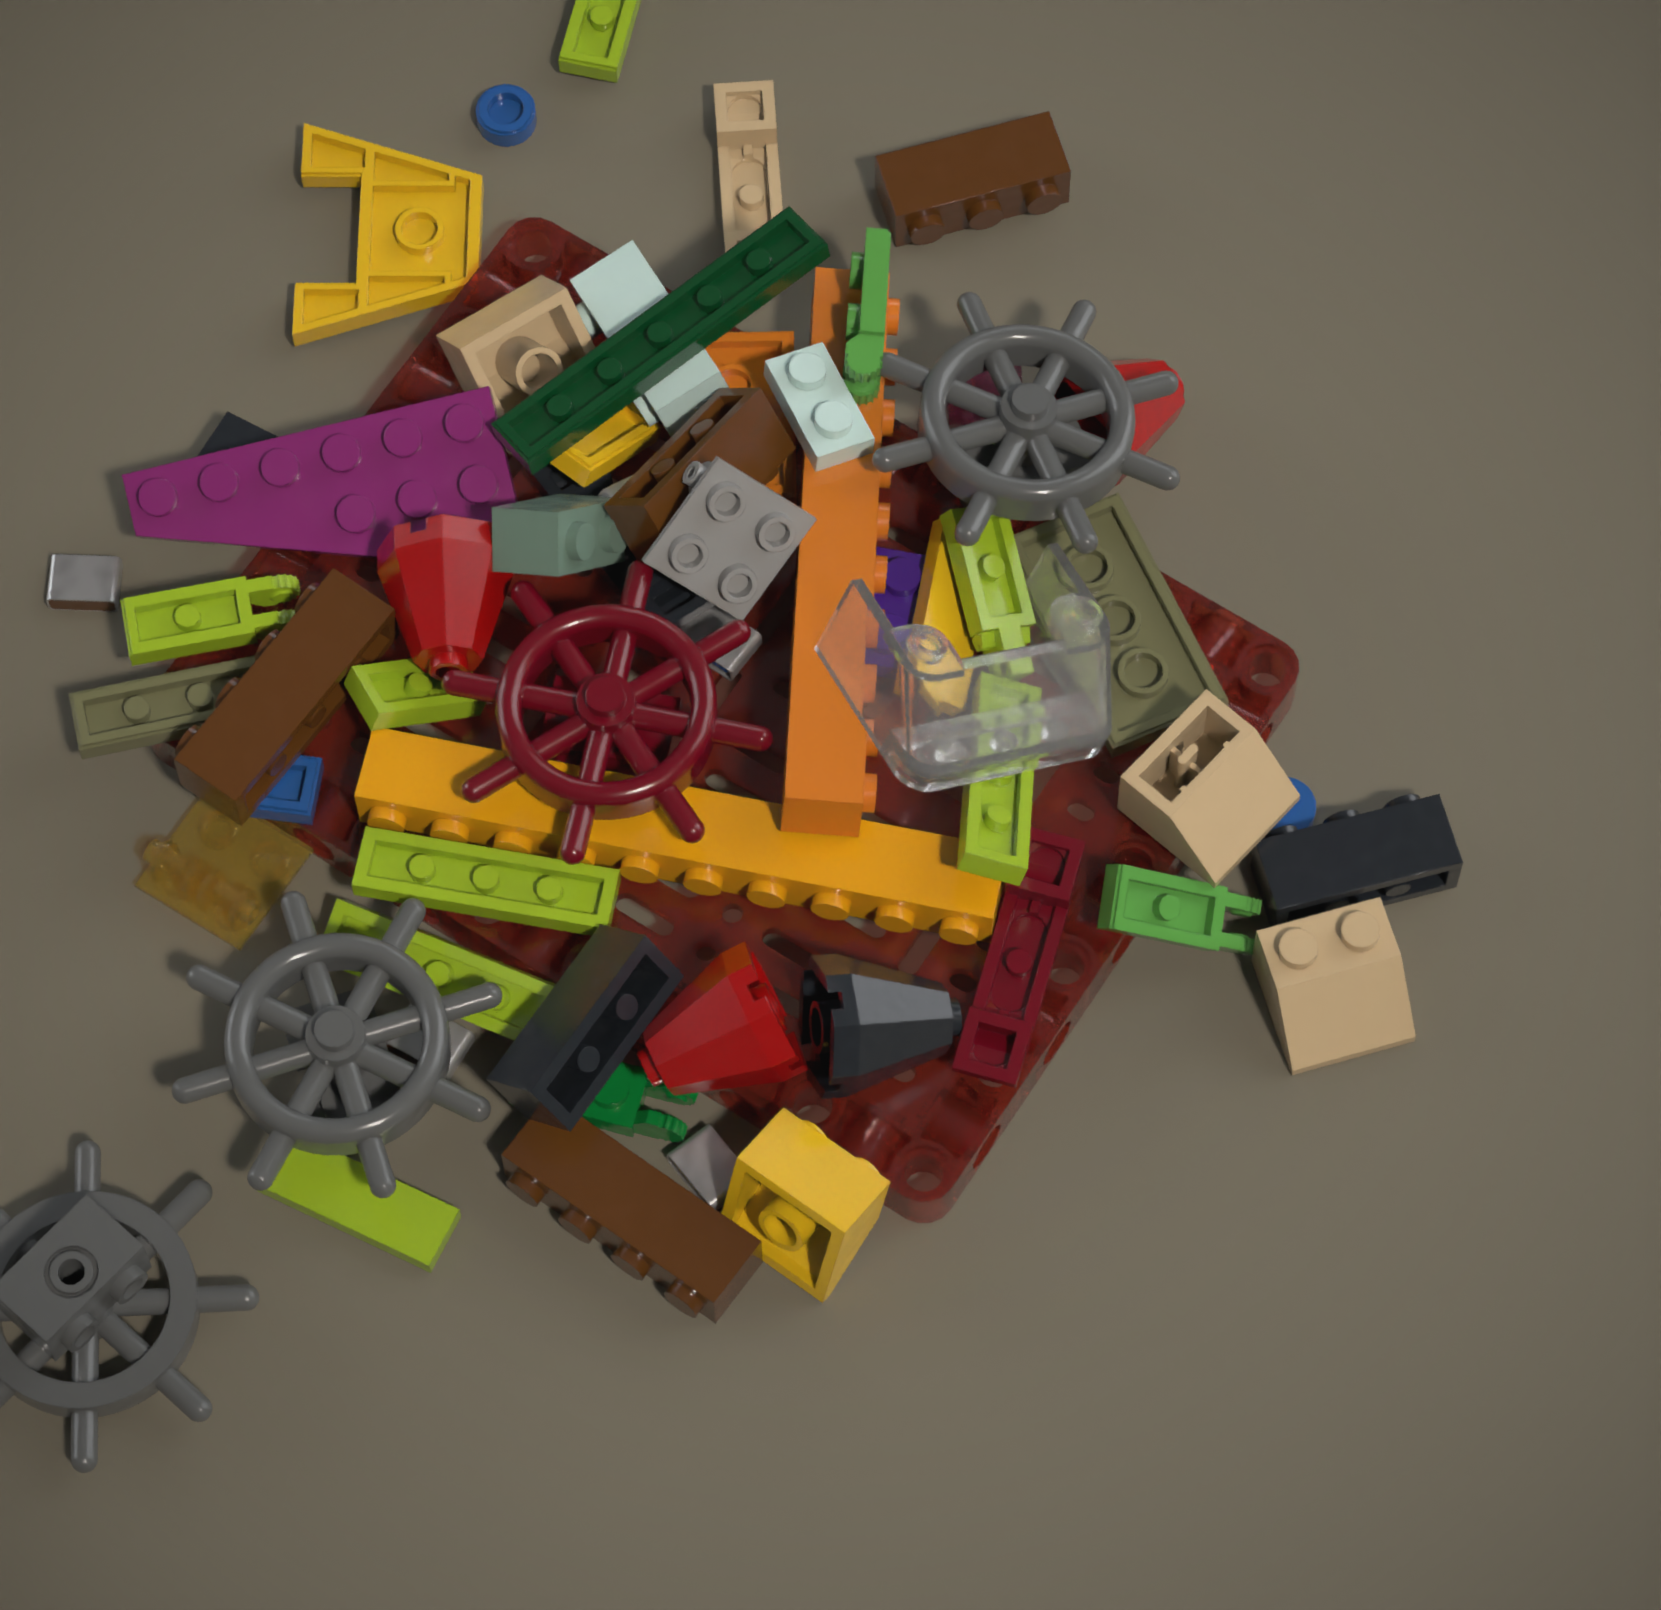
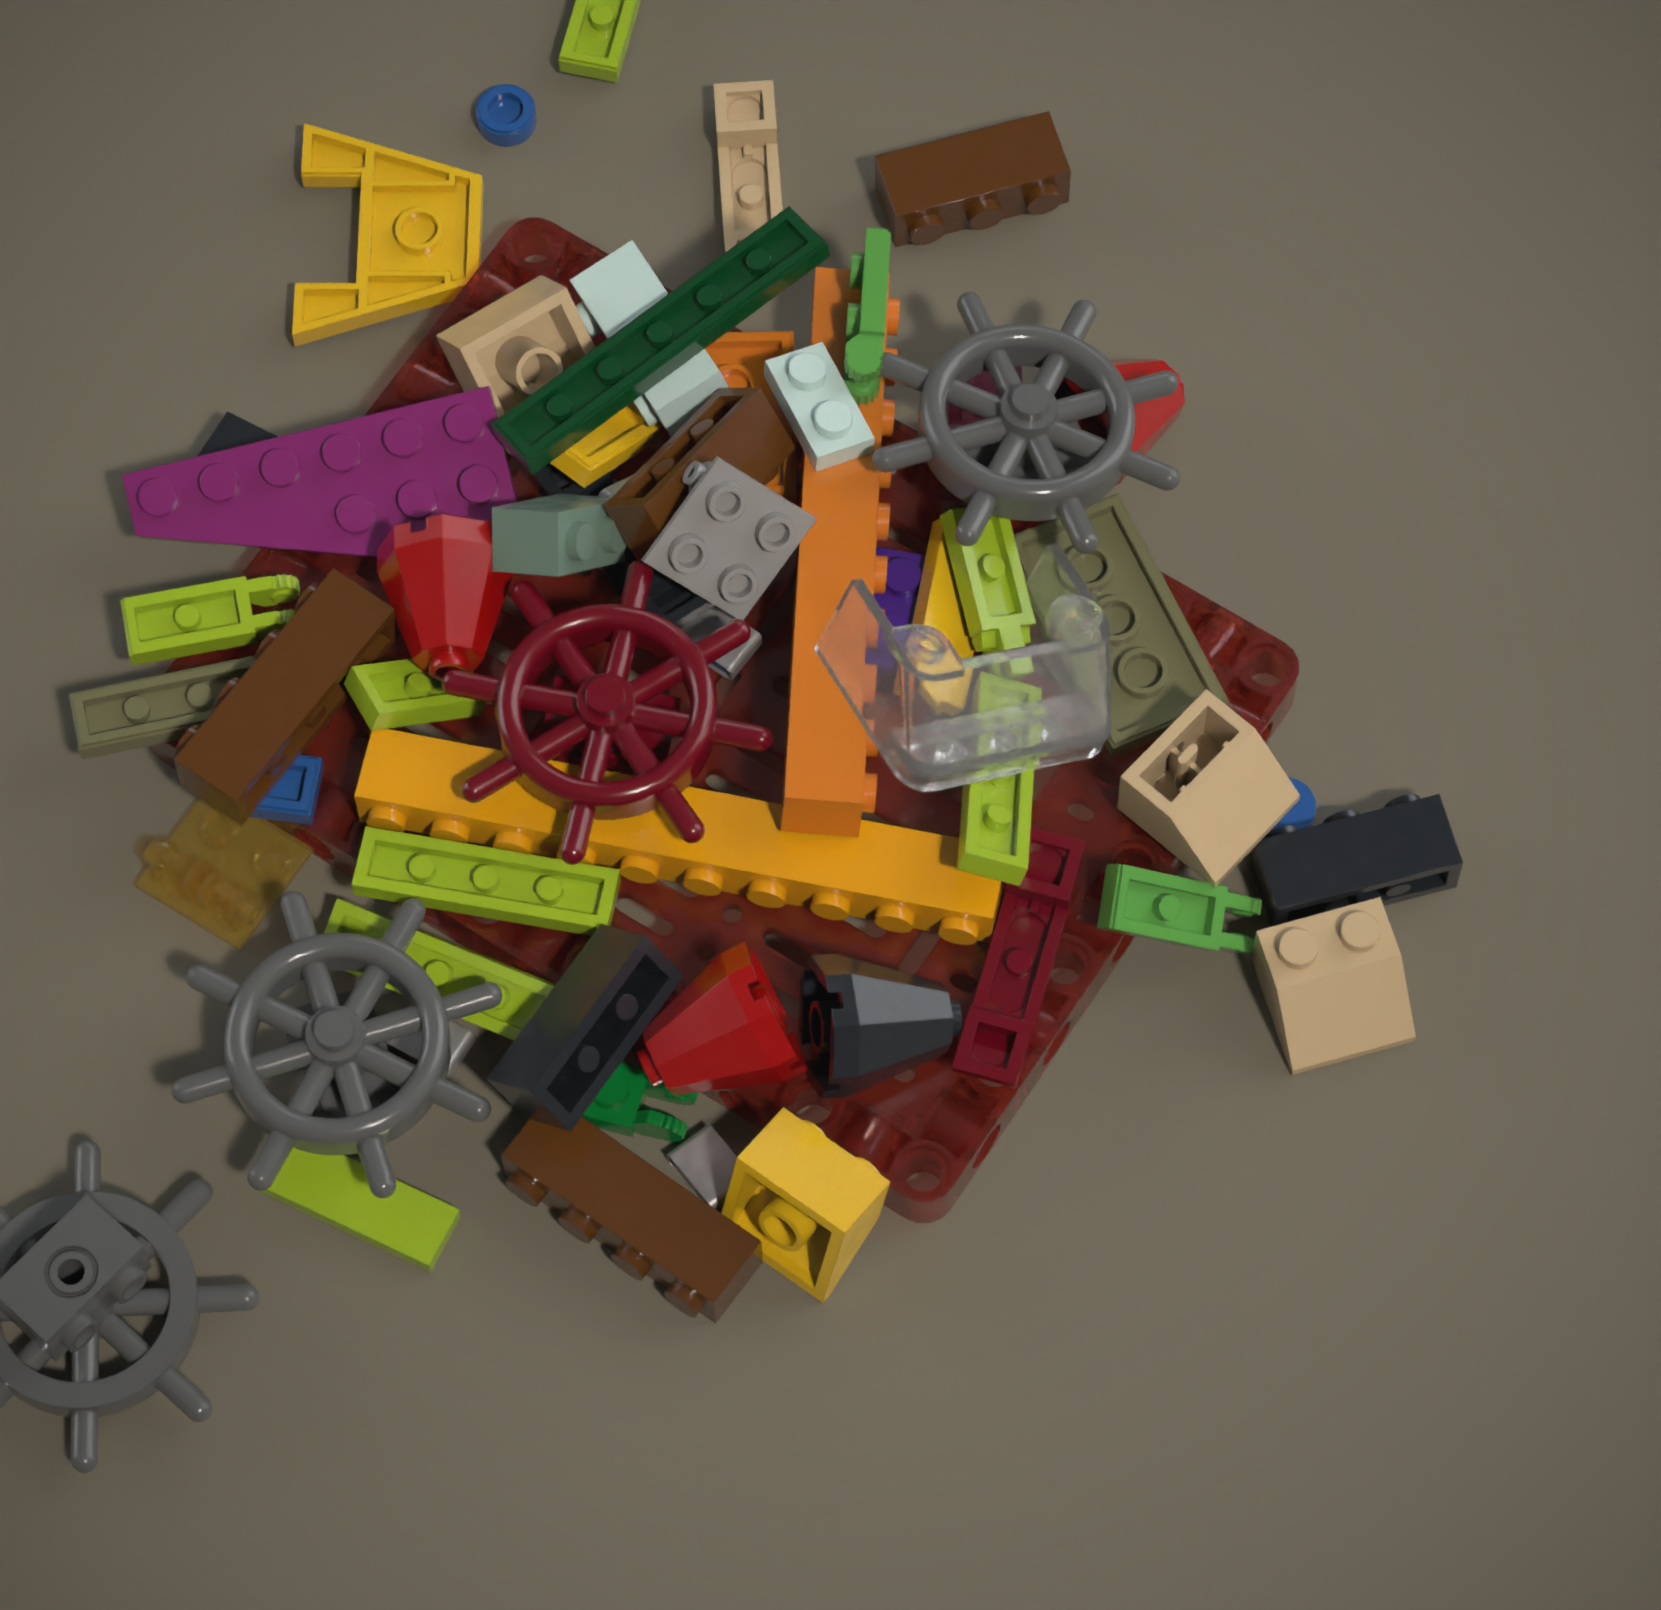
flat silver piece [46,554,123,612] -> none

